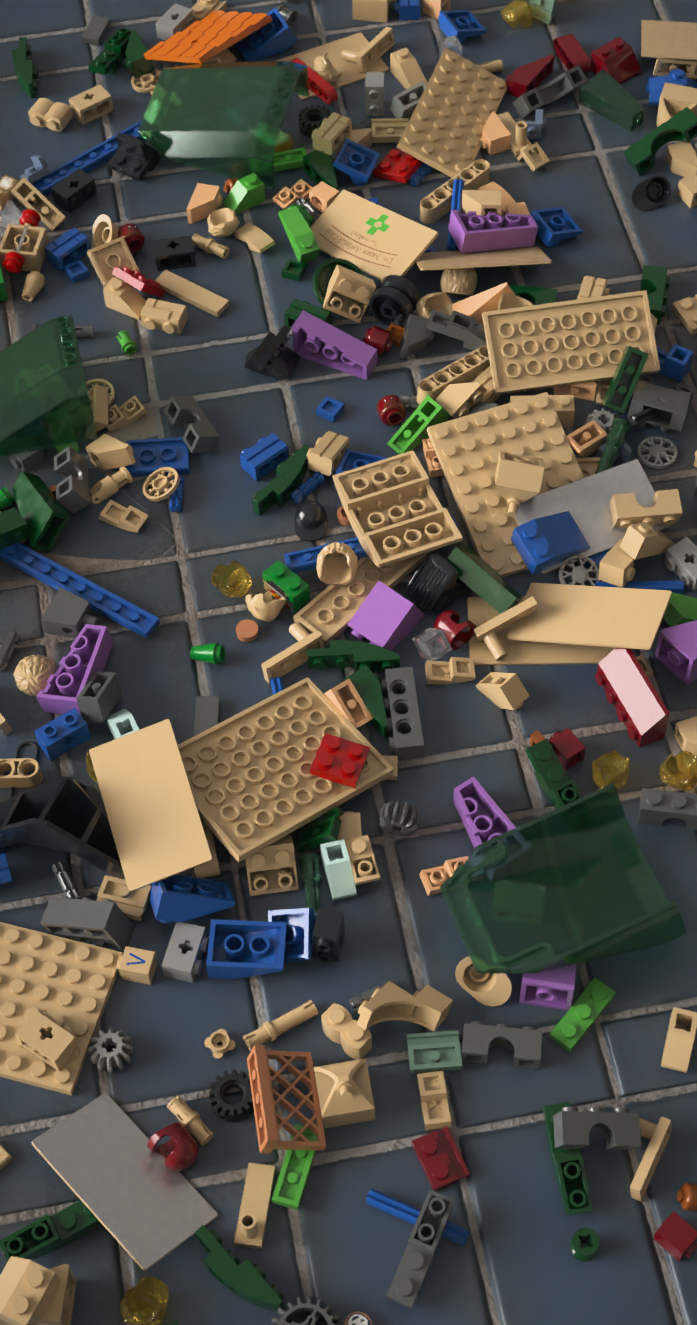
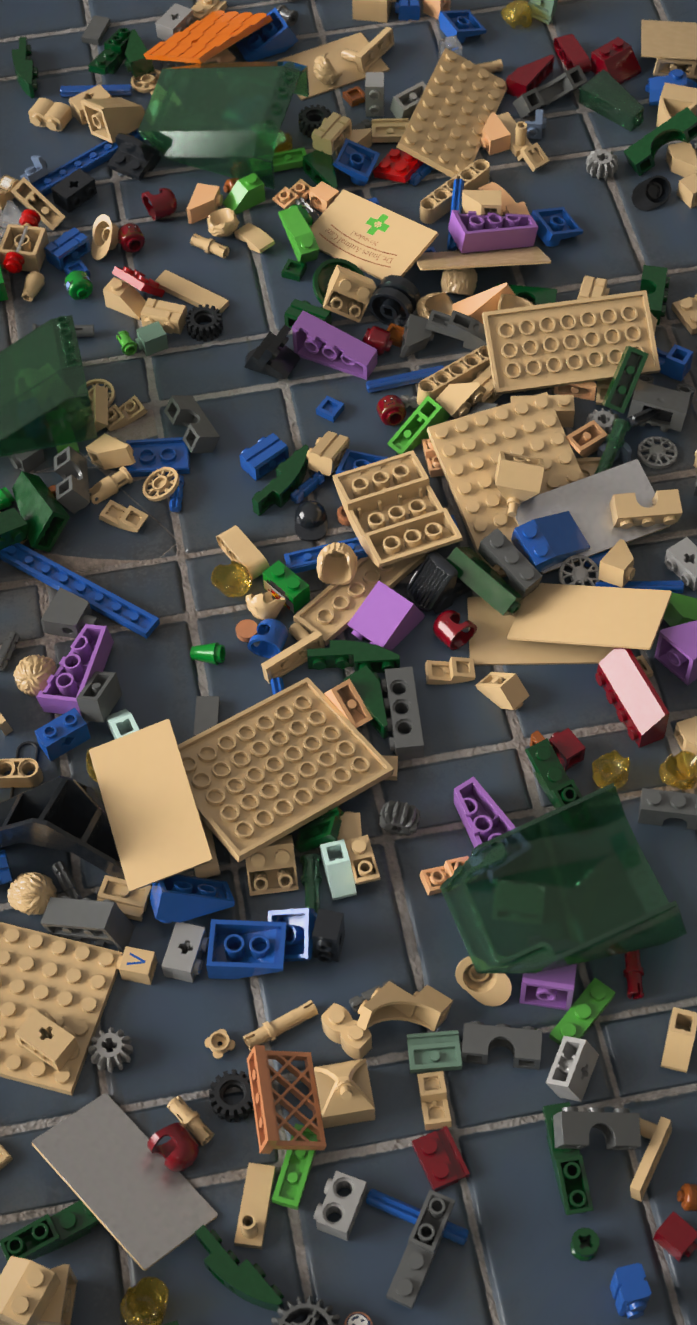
tan tile [87,236,140,288] -> none
black brick [153,235,196,271] -> none
red beam [288,58,338,105] -> none
red plate [309,733,370,788] -> none
tan slope [390,48,427,90] -> none
clear brick [412,627,452,661] -> none
tan piece [473,596,537,661] -> none
tan slope [620,522,675,560] -> none
none -> tan hair [7,872,57,916]
none -> blue axle [60,84,132,97]
none -> green head [65,270,93,300]
none -> tan slope [81,97,147,143]
none -> sand green brick [135,321,169,356]
none -> dark red helmet [142,188,177,221]
none -> black tyre [186,304,223,342]
none -> tan beam [216,525,270,581]
none -> blue helmet [247,618,288,658]
none -> light grey brick [314,1171,367,1241]
none -> dark orange tile [342,86,365,107]
none -> blue axle [366,365,444,393]
none -> dark grey arch [478,528,542,599]
none -> light grey brick [546,1036,599,1102]
none -> light grey gear [586,148,618,180]
none -> blue brick [610,1263,652,1319]
none -> dark red pin [622,923,644,999]

